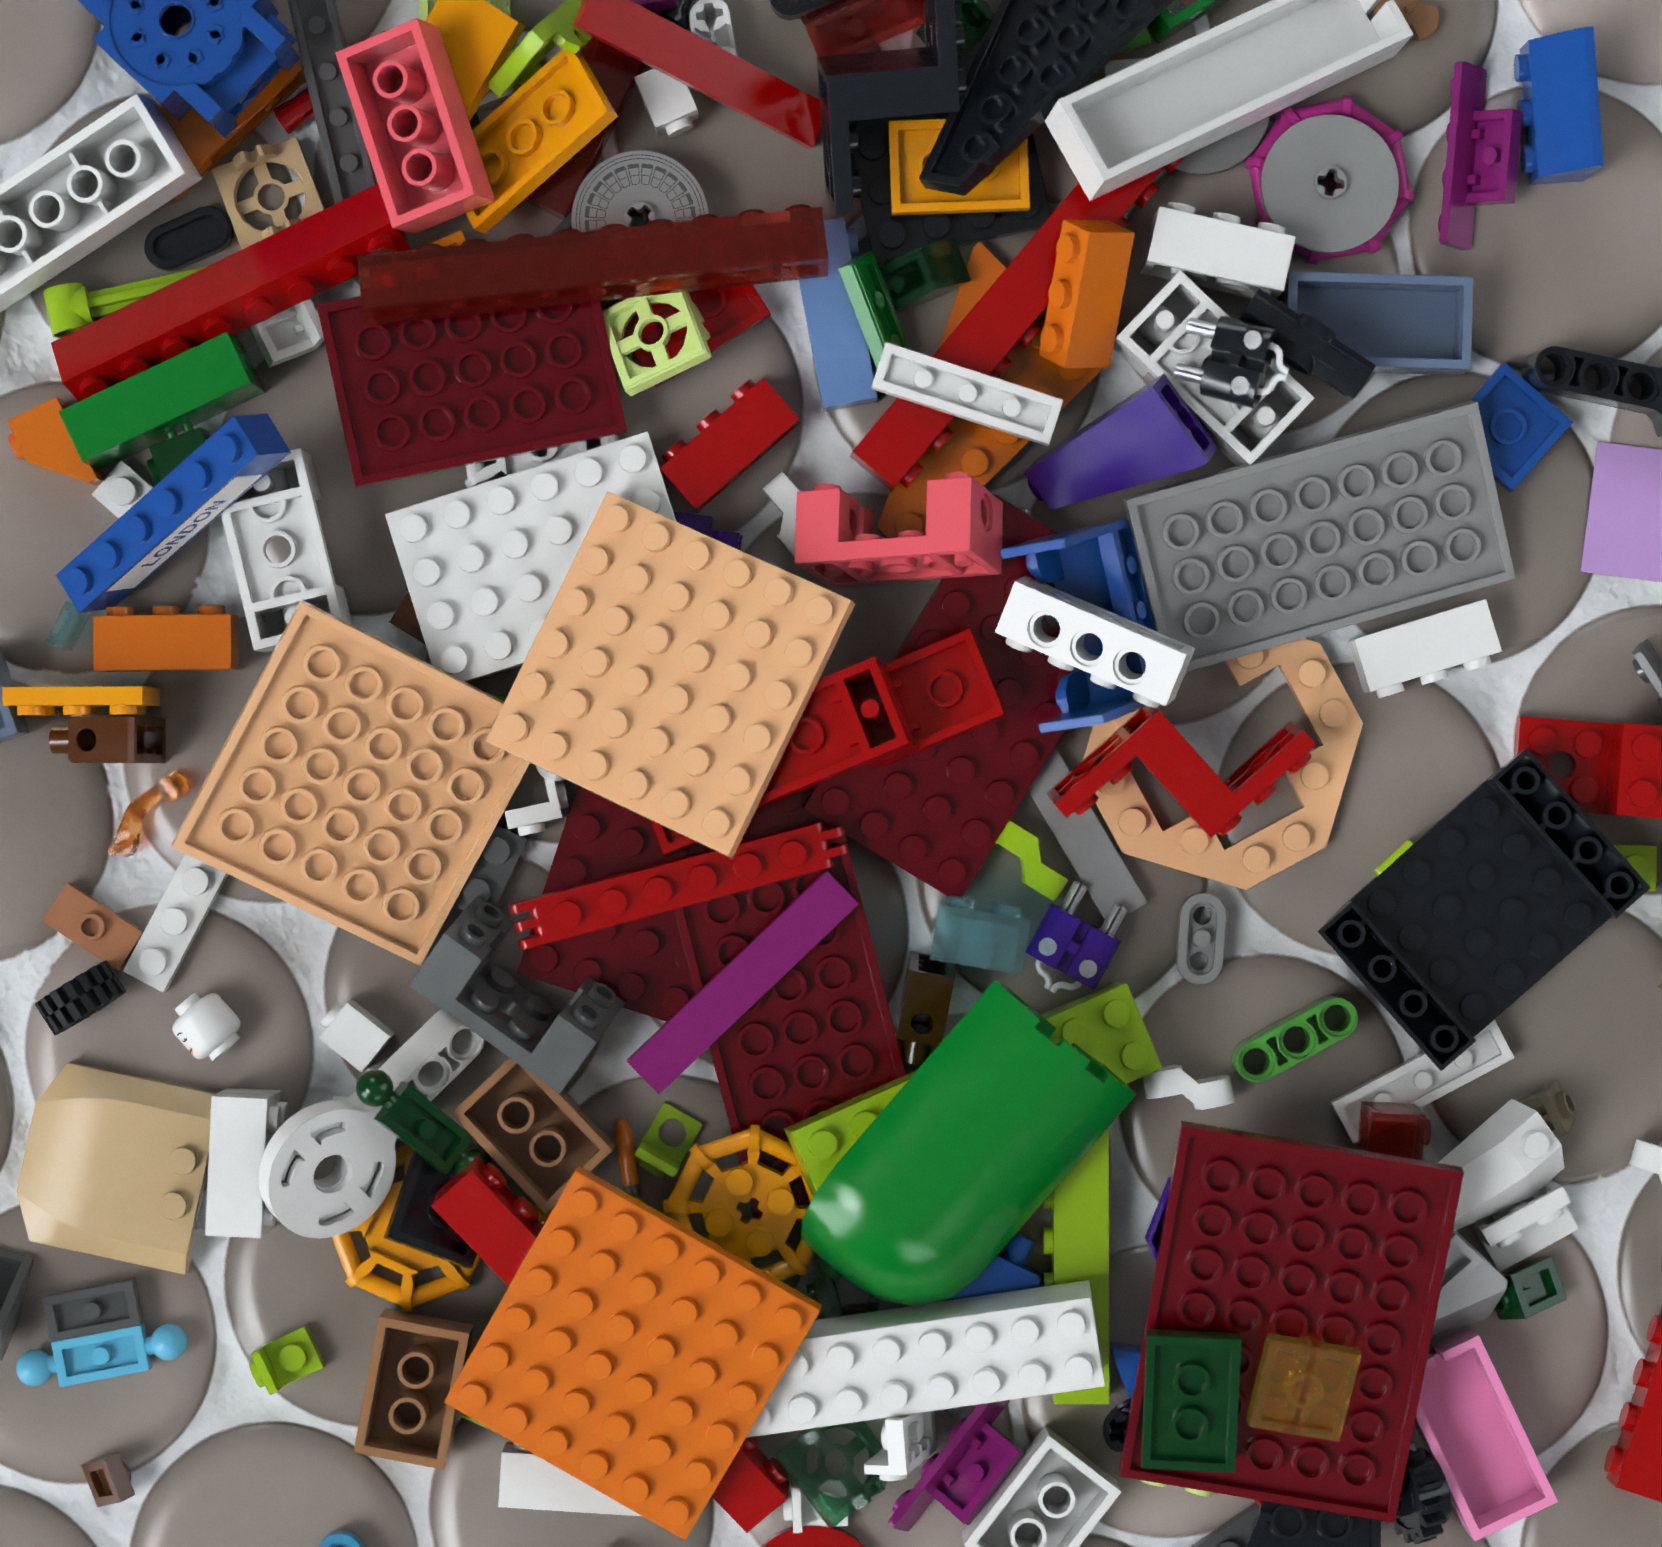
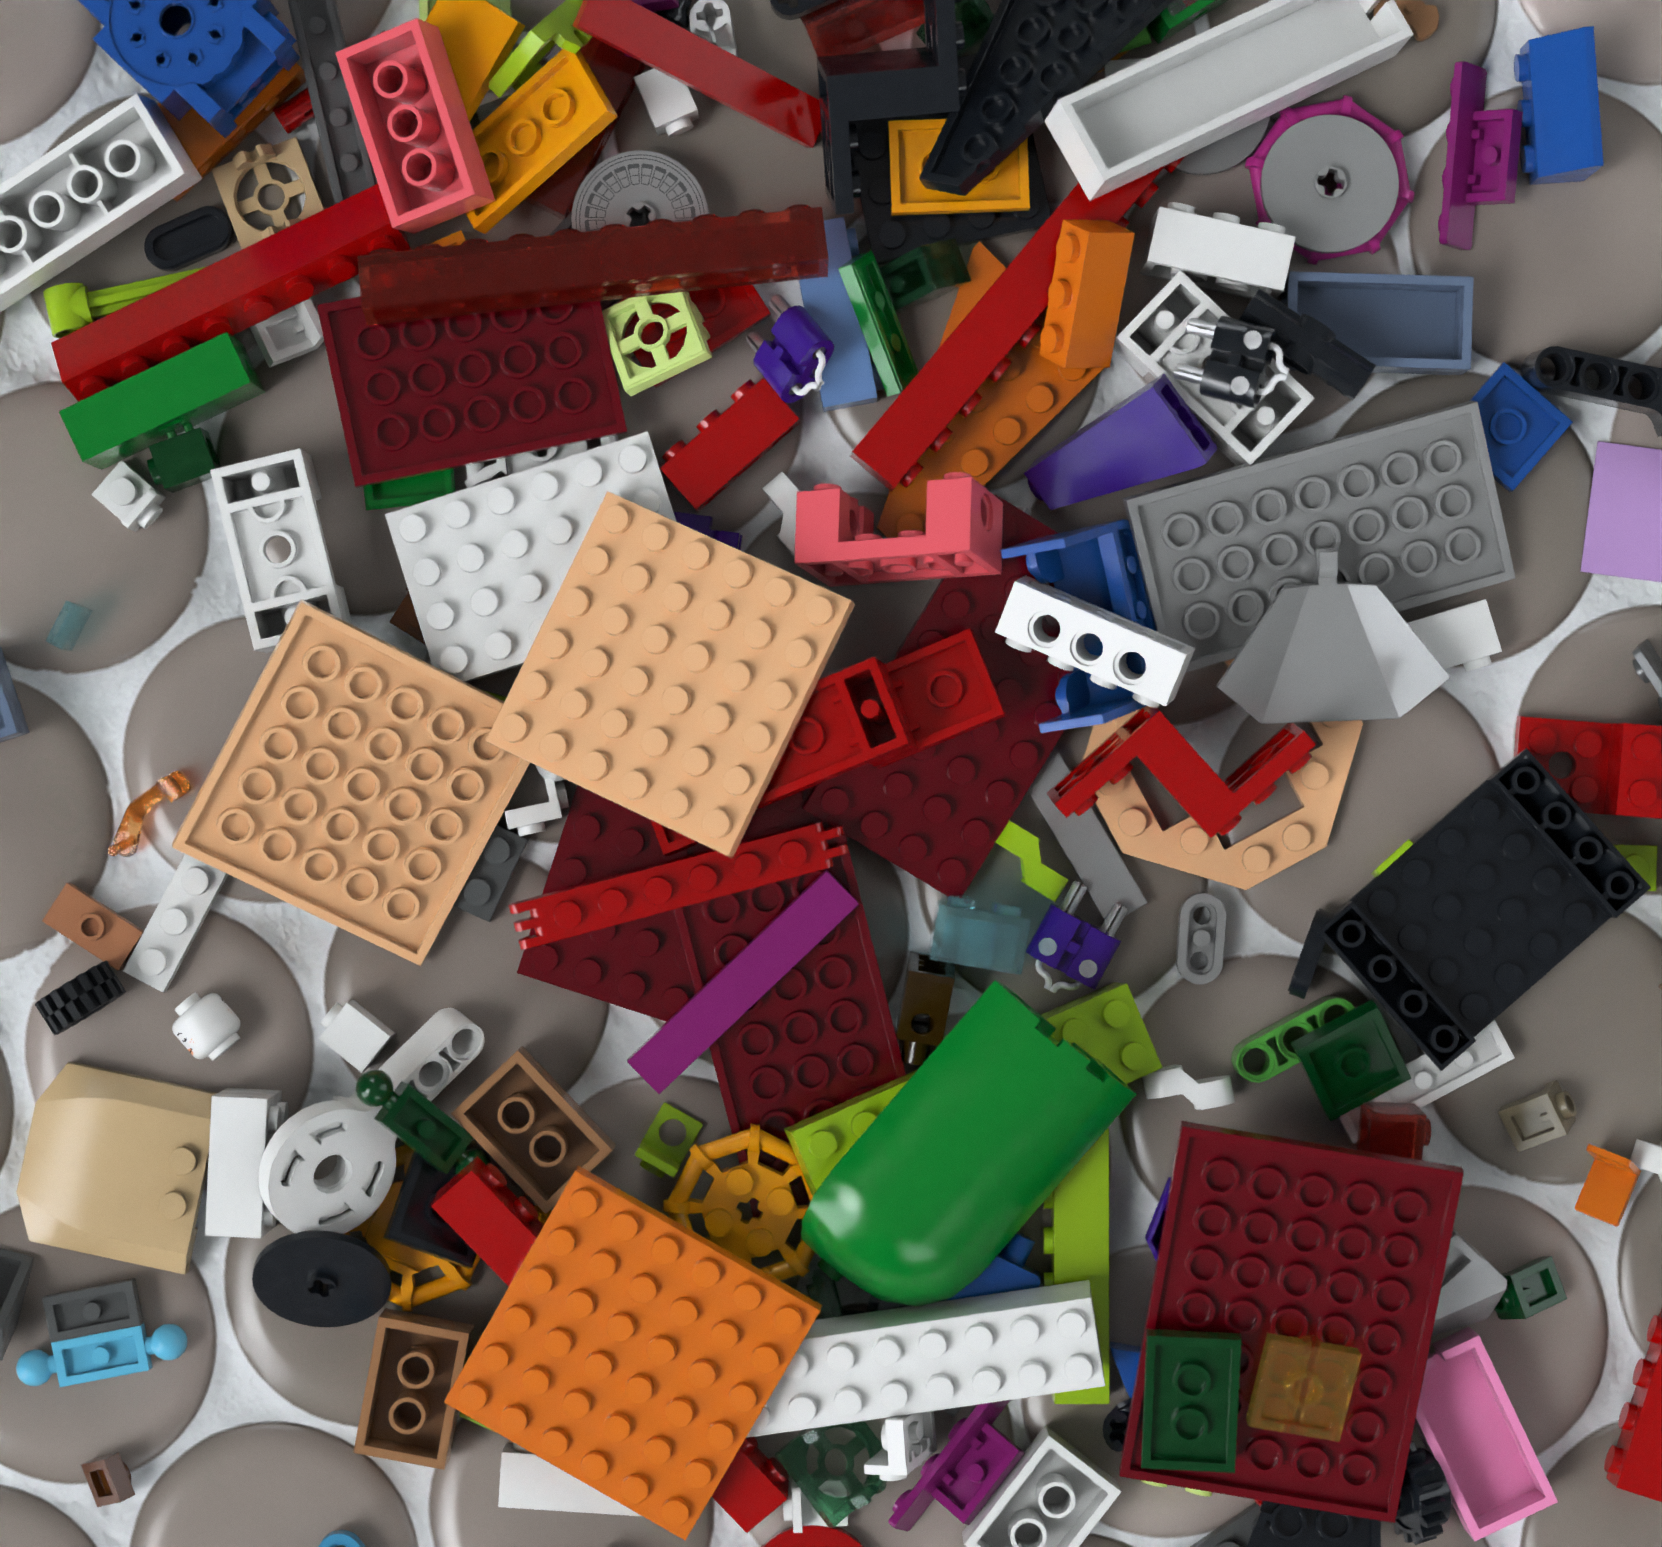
light orange plate [2,686,160,716] -> none
orange slope [7,397,105,486] -> none
reddish brown torso [49,717,166,763] -> none
blue brick [56,414,291,613] -> none
orange brick [93,605,239,672] -> none
lime bracket [249,1324,326,1395] -> none
dark grey plate [409,896,626,1093] -> none
orange piece [615,1118,645,1203] -> none
white plate [871,342,1063,446] -> none
white wedge [1438,1099,1565,1230] -> none
white bracket [1471,1179,1579,1272] -> none
none -> black piece [252,1231,392,1327]
none -> green tile [363,468,456,511]
none -> dark purple piece [746,294,834,403]
none -> light grey panel [1217,547,1451,724]
none -> black tile [1288,908,1334,999]
none -> dark green plate [1291,999,1411,1121]
none -> orange bracket [1574,1144,1641,1227]

